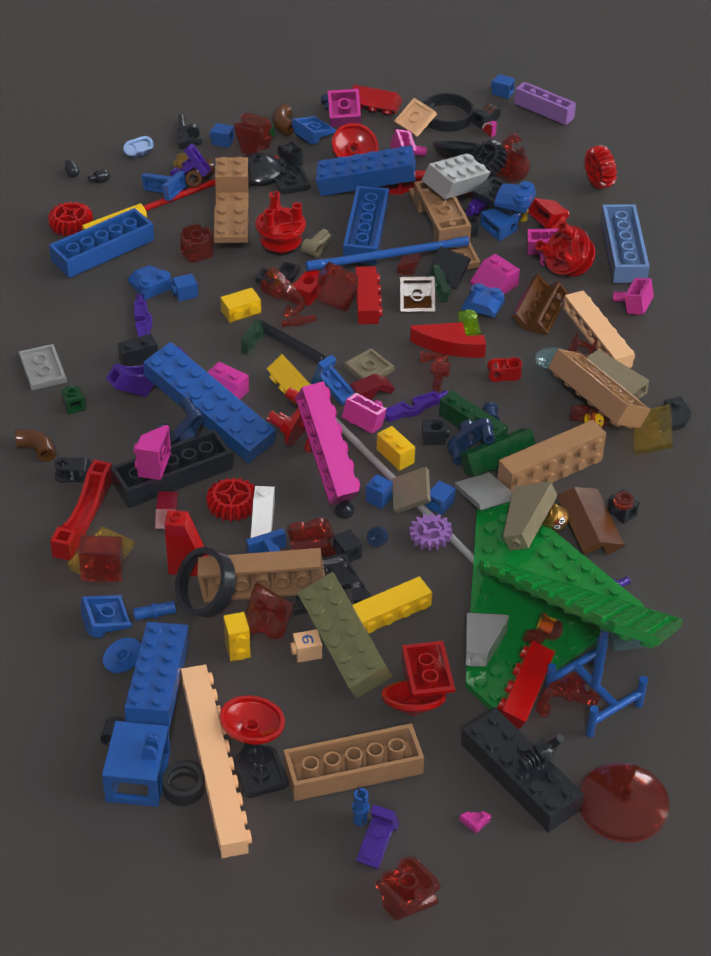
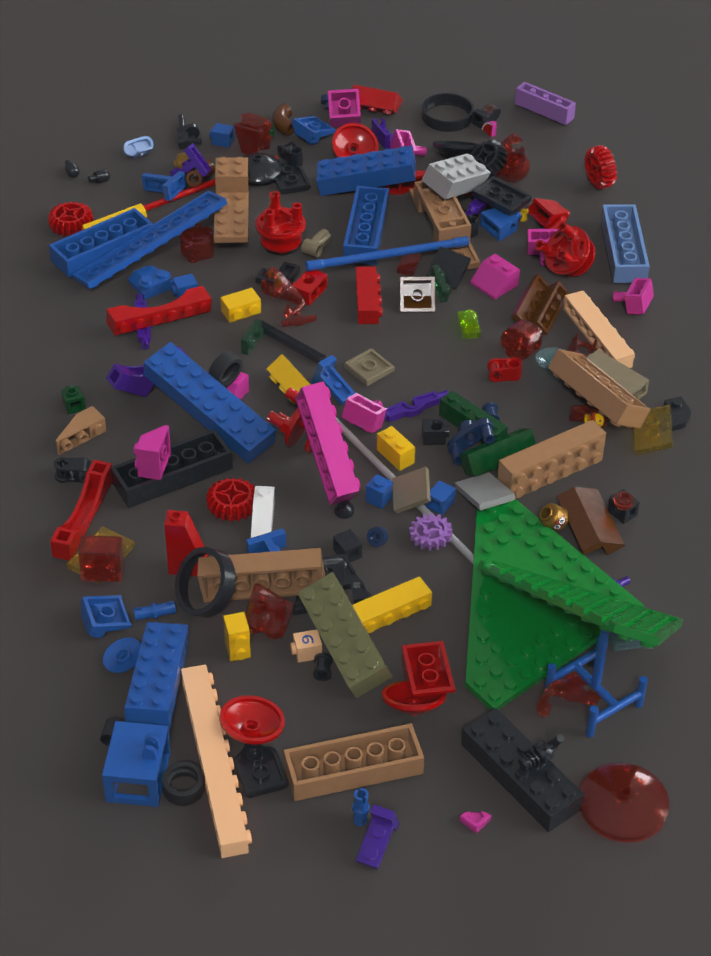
reddish brown cylinder [15,429,56,462] -> none
light grey tile [18,344,67,391] -> none
black brick [117,334,158,366] -> none
dark red slope [155,491,178,529] -> none
dark blue connector [157,398,203,445] -> none
clear red piece [287,518,336,557] -> none
clear red slope [317,262,358,312] -> none
dark red slope [350,373,395,400] -> none
clear red piece [375,857,441,921] -> none
light nougat plate [394,98,437,137] -> none
red slope [410,322,486,358] -> none
clear red animal [419,351,451,392] -> none
blue slope [462,283,505,318] -> none
light grey slope [465,613,509,667] -> none
blue brick [491,74,515,99] -> none
blue slope [494,181,536,213] -> none
red brick [497,640,555,729] -> none
dark tan slope [503,481,557,551] -> none
clear red piece [522,612,563,644] -> none
none -> medium nougat slope [56,406,106,455]
none -> blue plate [72,190,227,289]
none -> red arch [106,286,212,335]
none -> black tyre [208,351,243,387]
none -> black bush [313,653,333,681]
none -> dark purple hinge [371,118,394,149]
none -> clear red brick [501,319,542,360]

